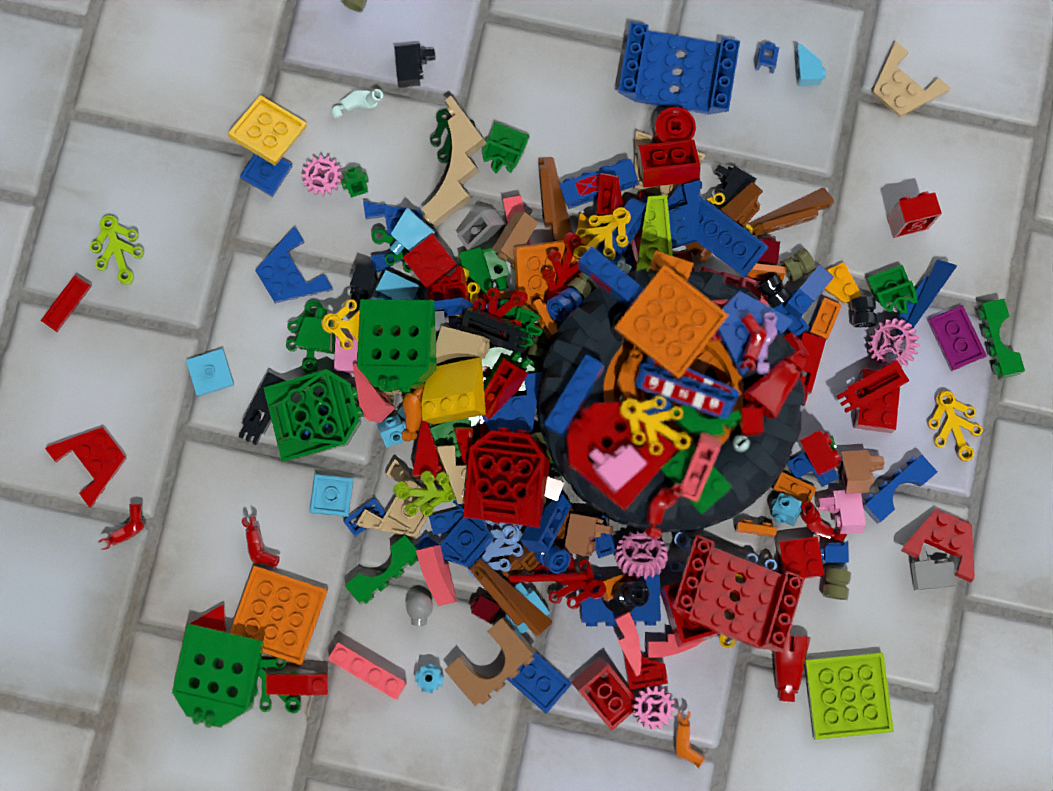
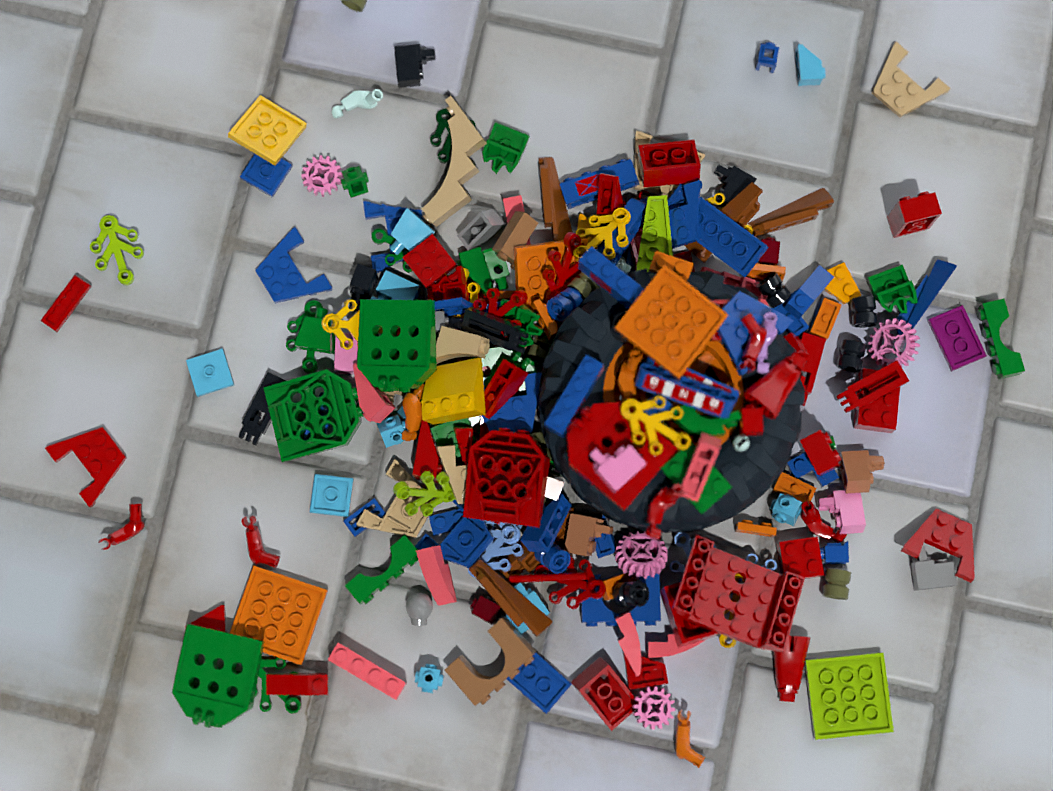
blue slope [618,22,740,115] -> none
red wheel [653,107,696,143] -> none
olive wheel [780,248,816,282] -> none
blue arch [863,455,938,524] -> none
yellow plant [927,390,983,462] -> none
none -> black wheel [836,339,867,373]

